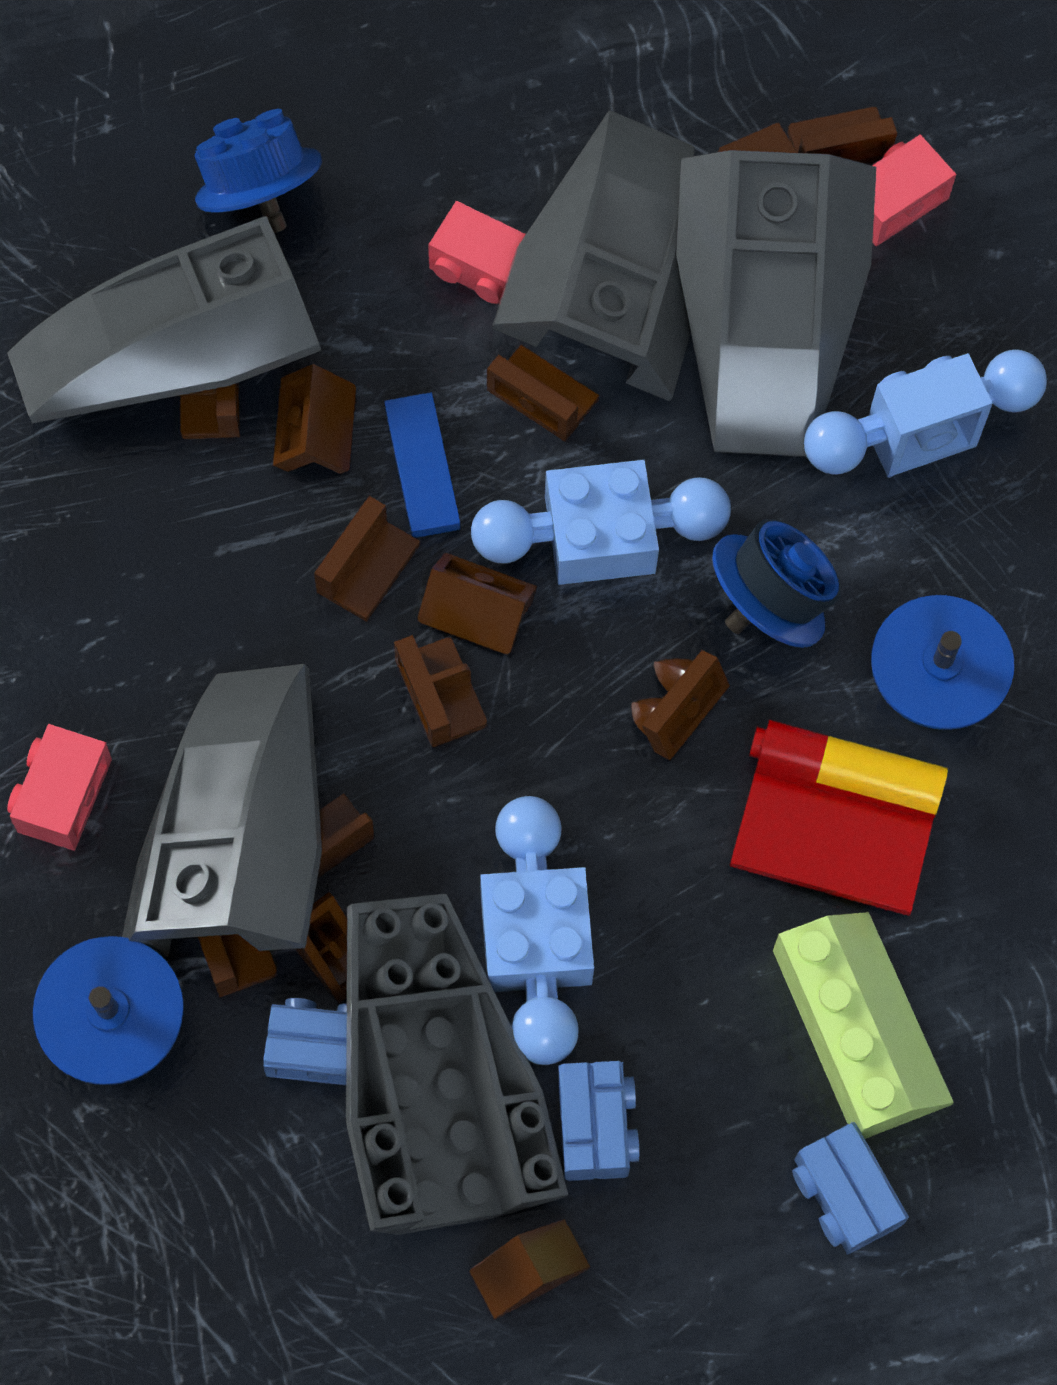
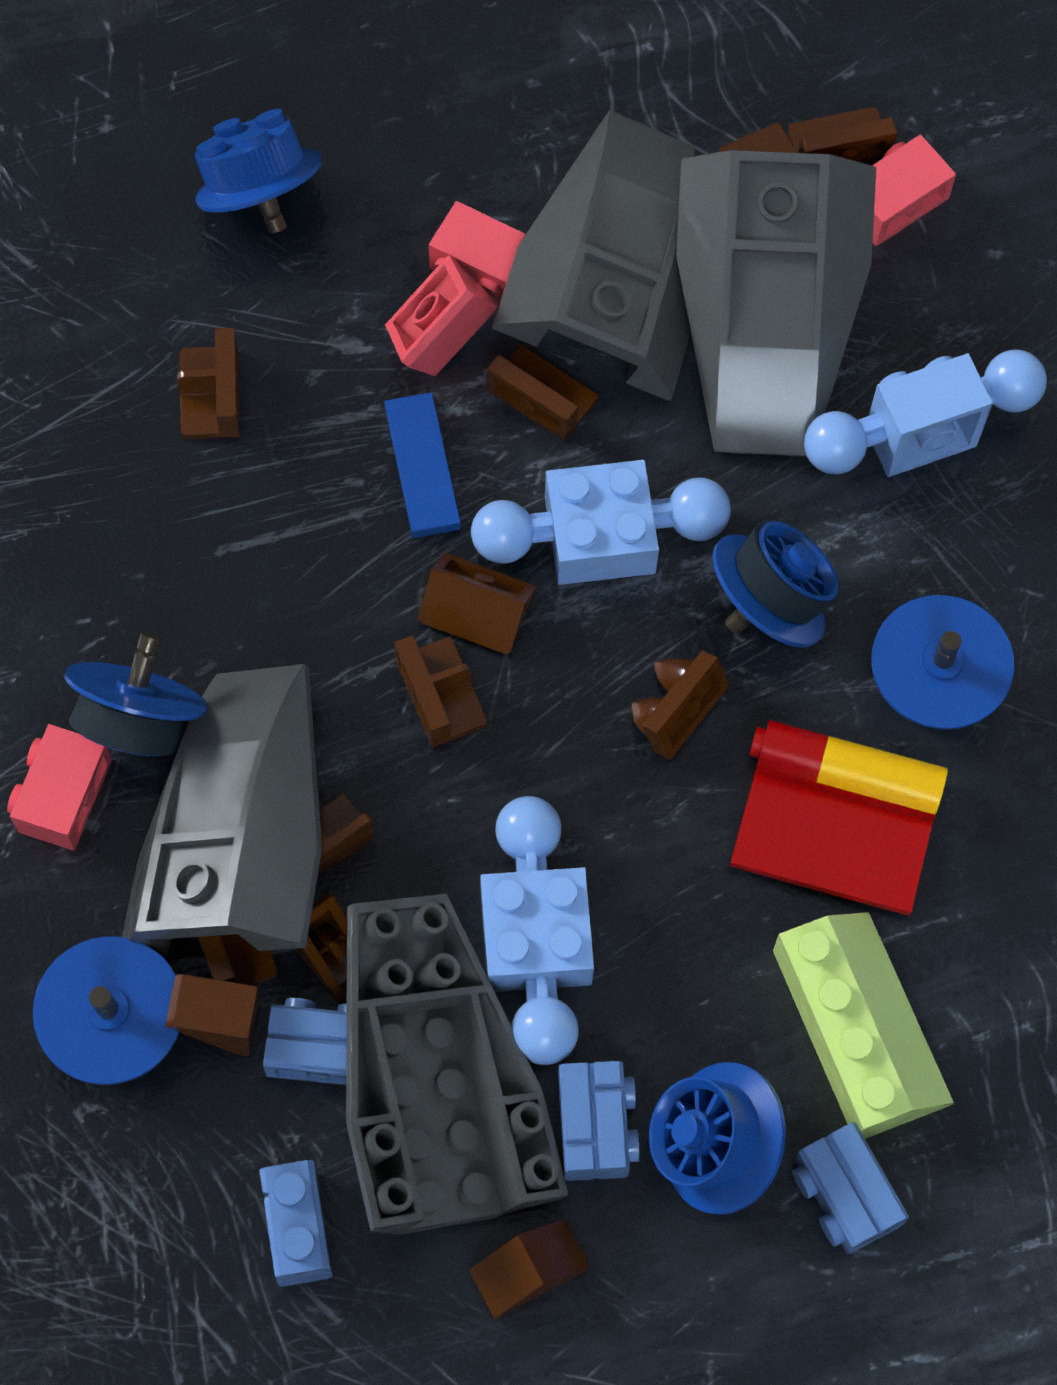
dark grey wedge [7,216,322,424] -> none
reddish brown panel [273,364,356,474] -> none
reddish brown panel [314,496,420,622] -> none
none -> piece [64,632,207,756]
none -> reddish brown slope [165,974,259,1056]
none -> medium blue brick [259,1160,333,1287]
none -> coral slope [385,254,499,376]
none -> blue piece [649,1062,786,1215]

